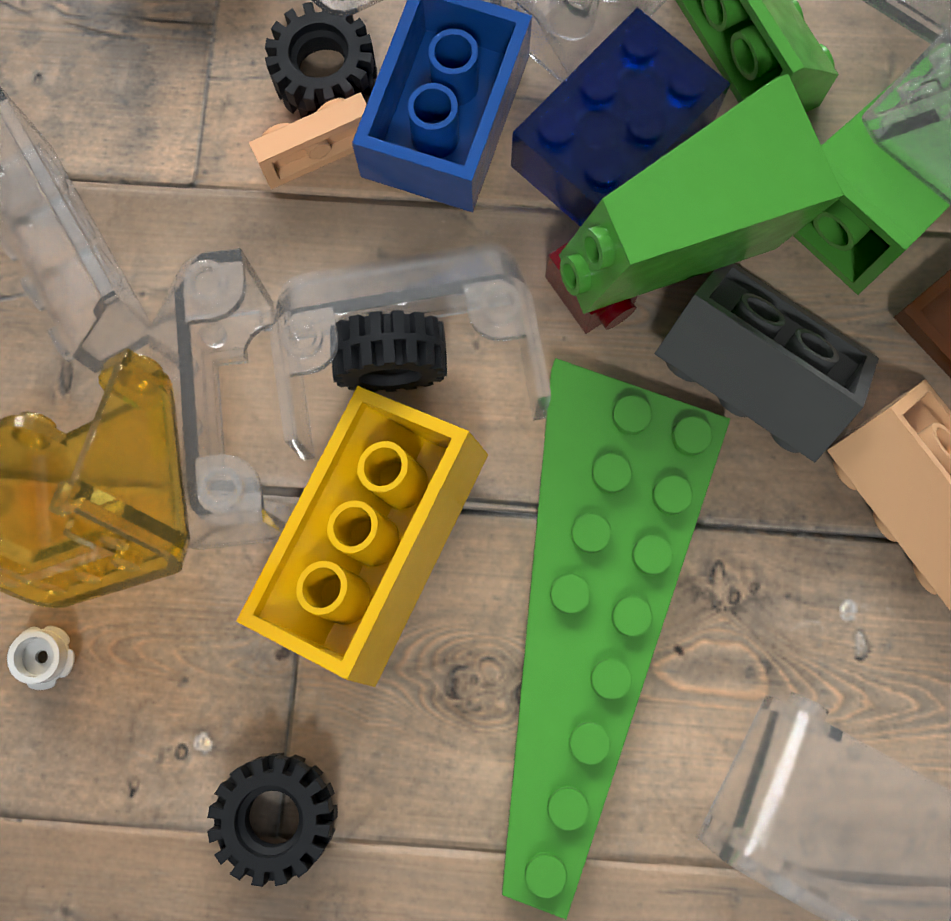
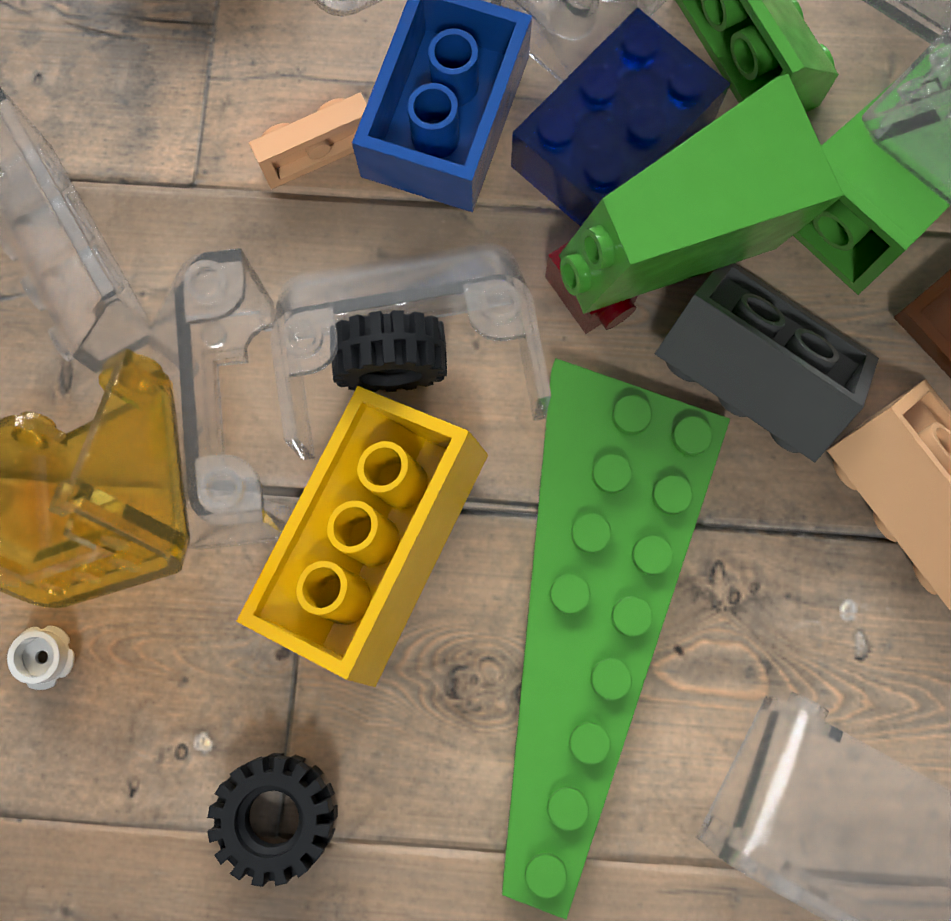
black tyre [265,1,377,119] -> none

